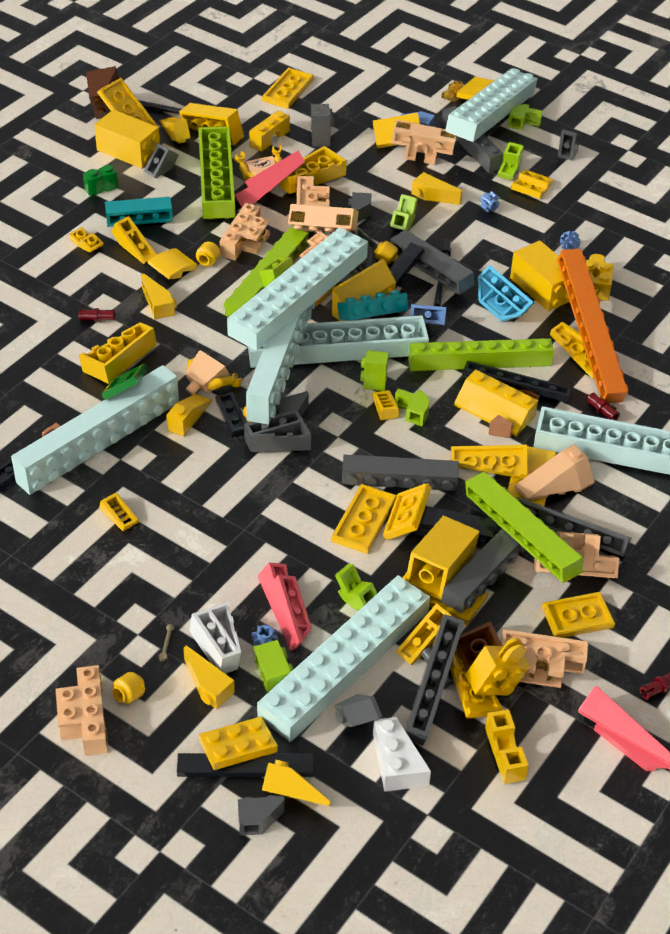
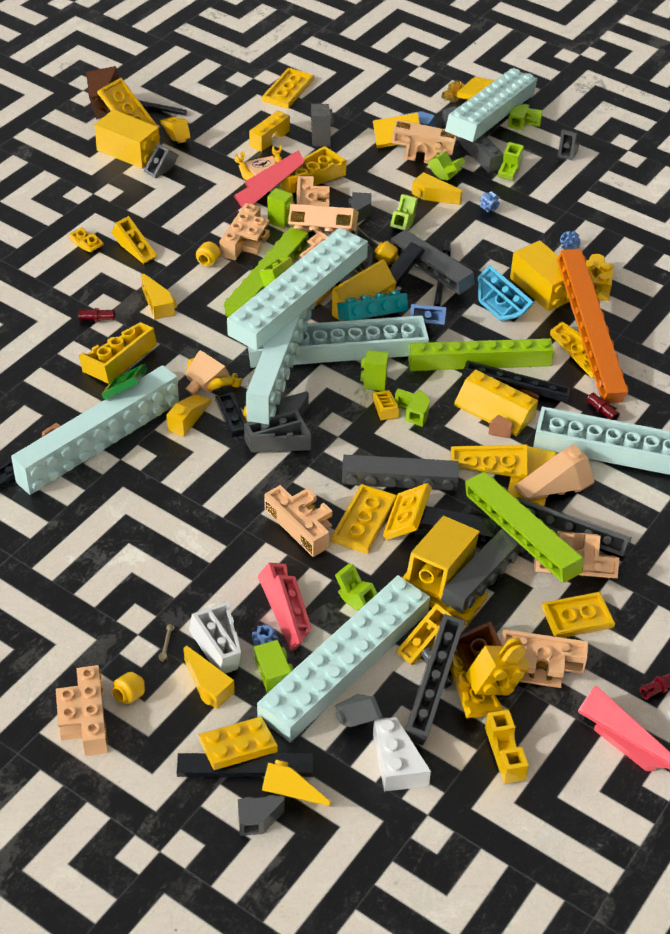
green brick [83,165,118,195] -> none
yellow slope [99,492,140,531] -> none
teal brick [105,196,173,227] -> none
yellow slope [148,248,197,279] -> none
yellow wedge [179,103,244,146] -> none
lime brick [198,127,235,219] -> none
yellow slope [511,169,554,199] -> none
none -> light nougat piece [265,485,333,557]
none -> lime brick [267,188,294,229]
none -> lime brick [427,151,466,180]

